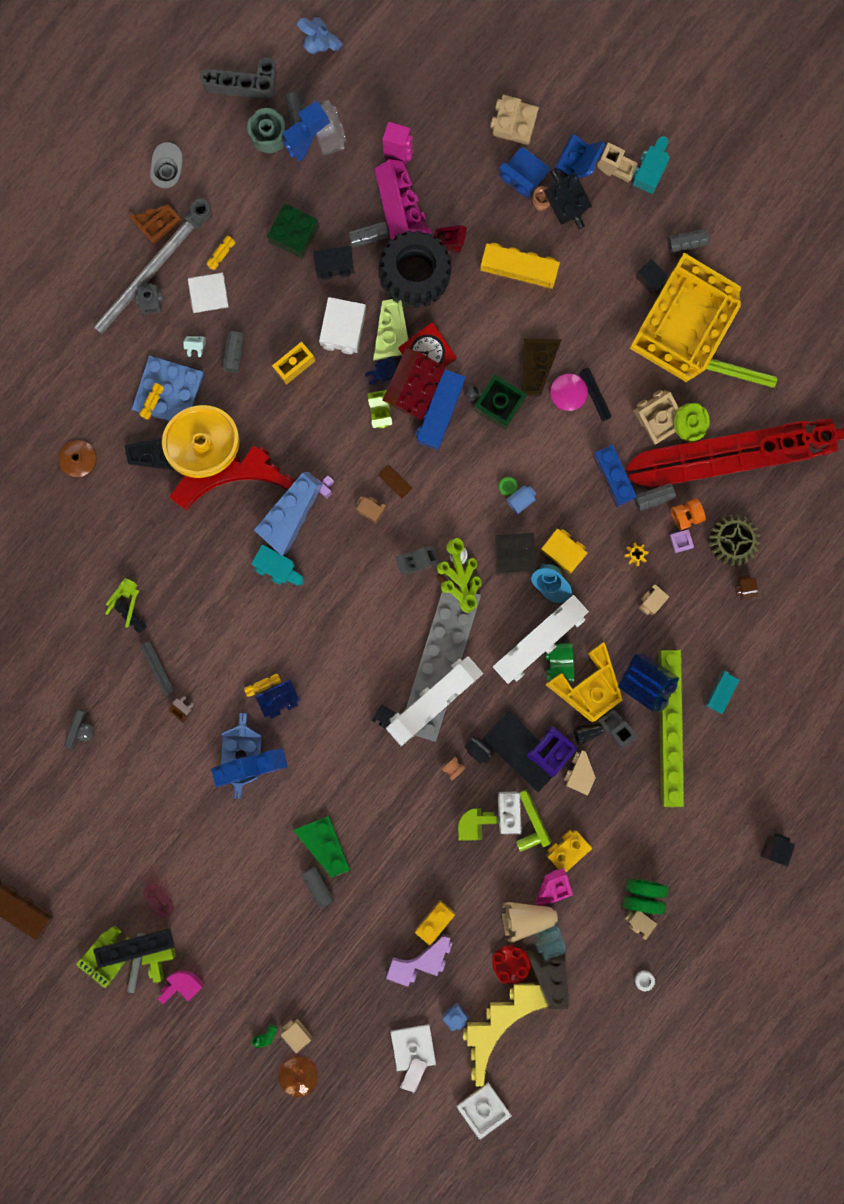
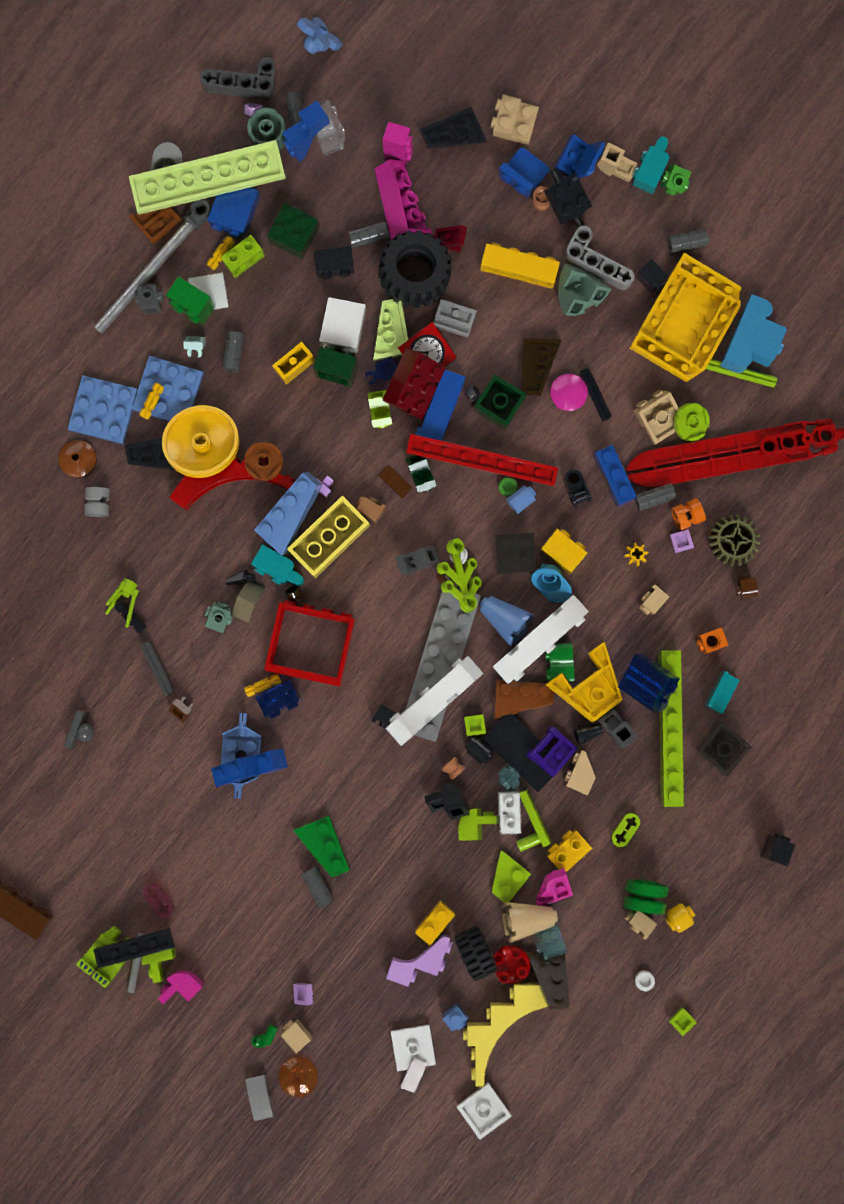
none -> medium blue plate [68,375,138,444]
none -> light grey wheel [84,487,110,517]
none -> yellowish green plate [129,140,286,214]
none -> green brick [166,276,216,325]
none -> sand green brick [204,601,234,633]
none -> blue brick [207,187,260,238]
none -> lime brick [221,235,264,278]
none -> black bar [225,570,256,585]
none -> dark tan slope [232,581,265,623]
none -> lavender tile [244,103,263,118]
none -> dark orange plate [245,442,284,482]
none -> light grey slope [246,1075,274,1121]
none -> red window [264,600,355,687]
none -> dark brown hinge [285,586,301,602]
none -> light yellow brick [287,495,370,579]
none -> lavender plate [293,983,313,1005]
none -> dark green brick [313,346,359,388]
none -> dark green brick [405,455,437,493]
none -> red plate [406,434,558,486]
none -> black wing [420,107,487,149]
none -> black brick [424,784,470,820]
none -> light grey plate [433,299,477,338]
none -> black tyre [455,926,497,981]
none -> lime plate [464,714,486,736]
none -> medium blue cone [480,596,534,646]
none -> lime wing [491,850,531,903]
none -> dark orange wing [494,680,554,719]
none -> clear light blue gear [497,766,521,790]
none -> sand green brick [558,263,611,316]
none -> black piece [563,469,592,508]
none -> light grey beam [565,226,634,290]
none -> lime beam [611,813,640,847]
none -> bright green brick [660,165,692,196]
none -> yellow head [665,903,695,933]
none -> lime plate [668,1007,697,1036]
none -> clear smoke brick [694,722,752,777]
none -> orange brick [696,627,728,654]
none -> dark azure brick [720,294,787,373]

